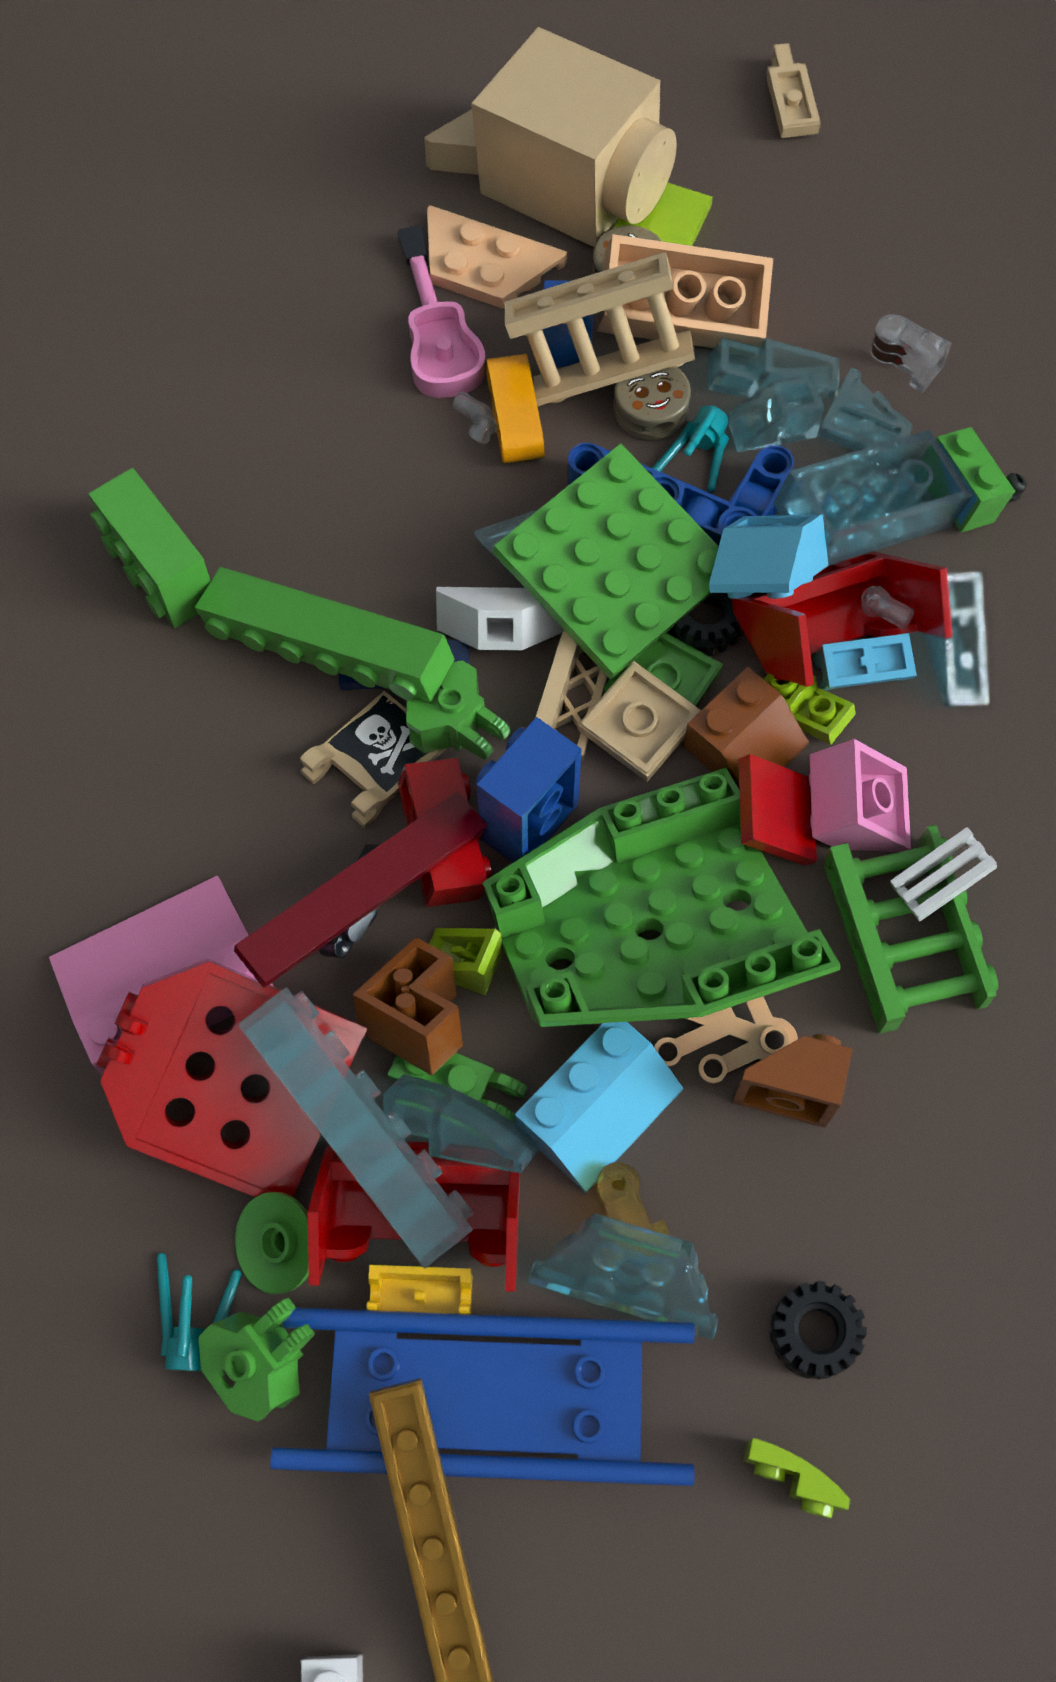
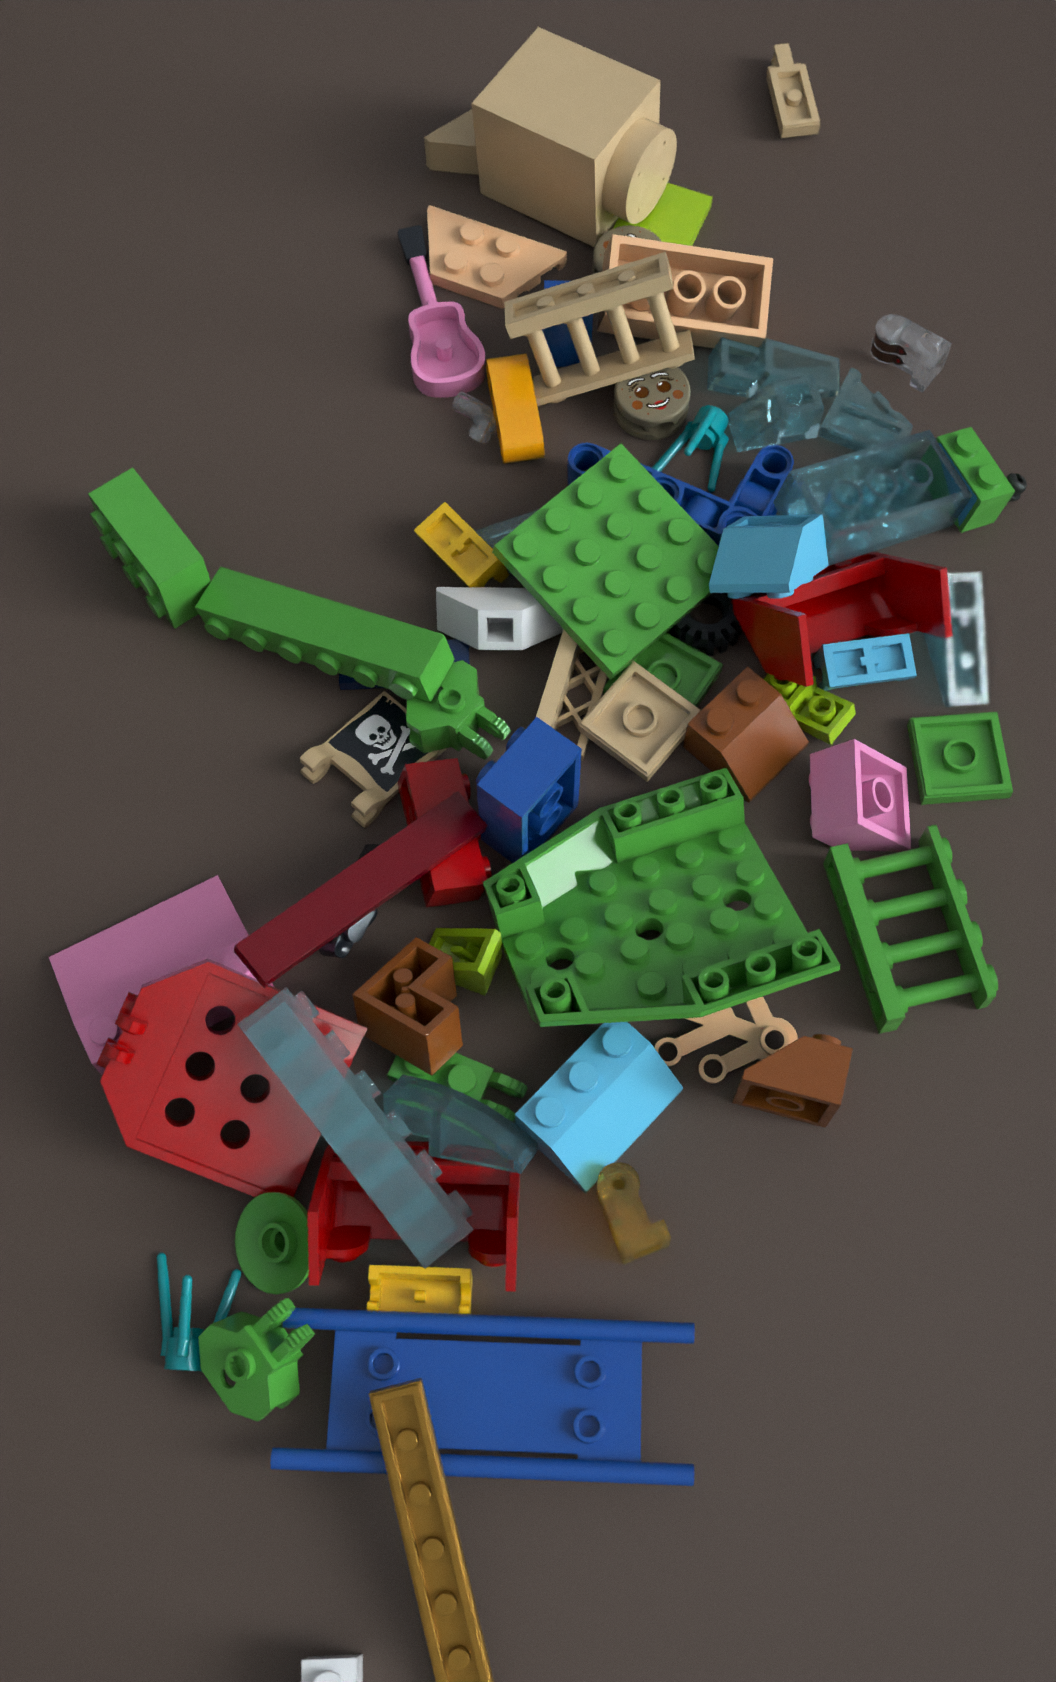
clear light blue wing [528,1213,718,1340] -> none
red tile [738,754,817,866] -> none
lime slope [743,1438,850,1519] -> none
black tyre [770,1281,867,1380] -> none
clear arm [861,586,915,629] -> none
white tile [890,827,997,922] -> none
none -> yellow hinge [414,502,509,587]
none -> bright green tile [907,712,1013,805]

